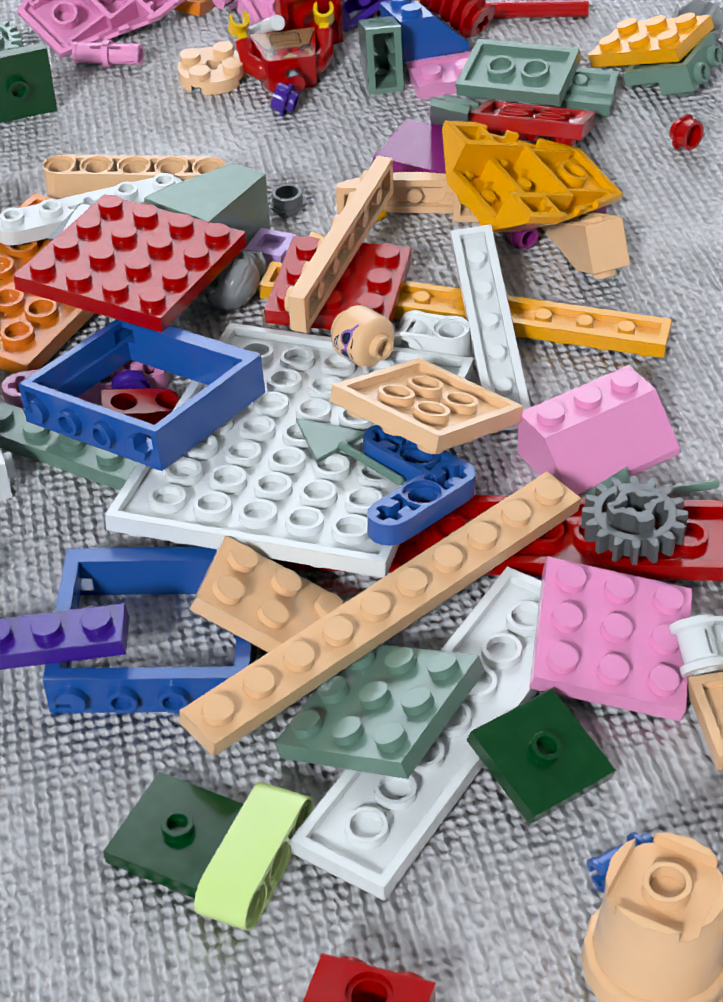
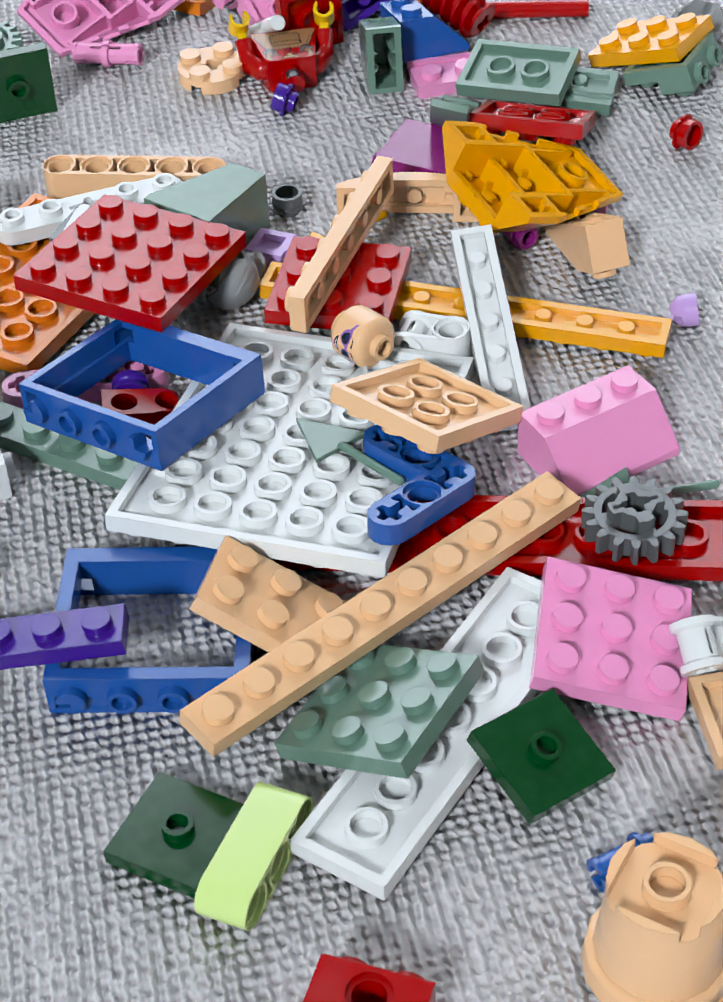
none -> lavender hinge [669,292,700,327]

